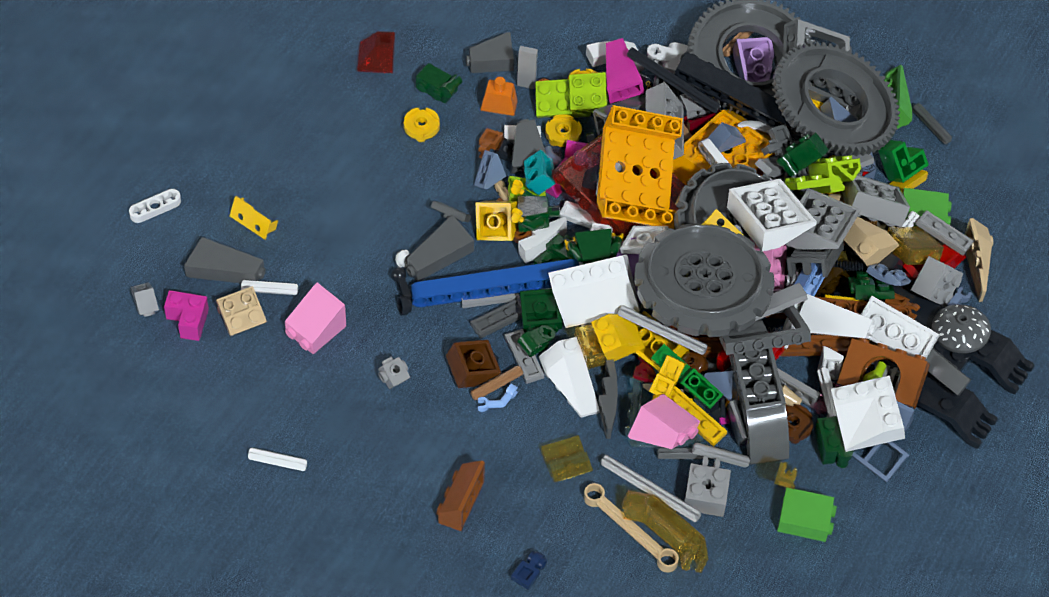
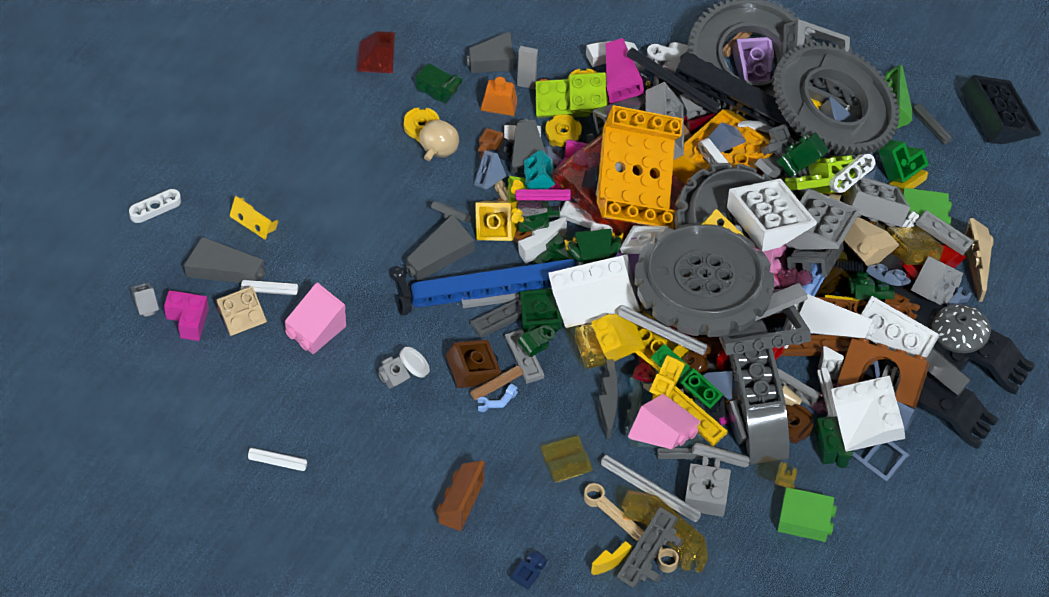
white plate [395,250,411,268] -> none
white wedge [539,337,600,418] -> none
lime arm [862,361,887,382] -> none
none -> white piece [400,347,430,378]
none -> tan piece [419,119,460,161]
none -> dark pink axle [515,189,571,201]
none -> yellow slope [591,541,632,575]
none -> dark grey hinge [617,507,684,589]
none -> clear pink plate [776,268,813,289]
none -> white beam [829,154,875,193]
none -> black slope [960,75,1041,144]

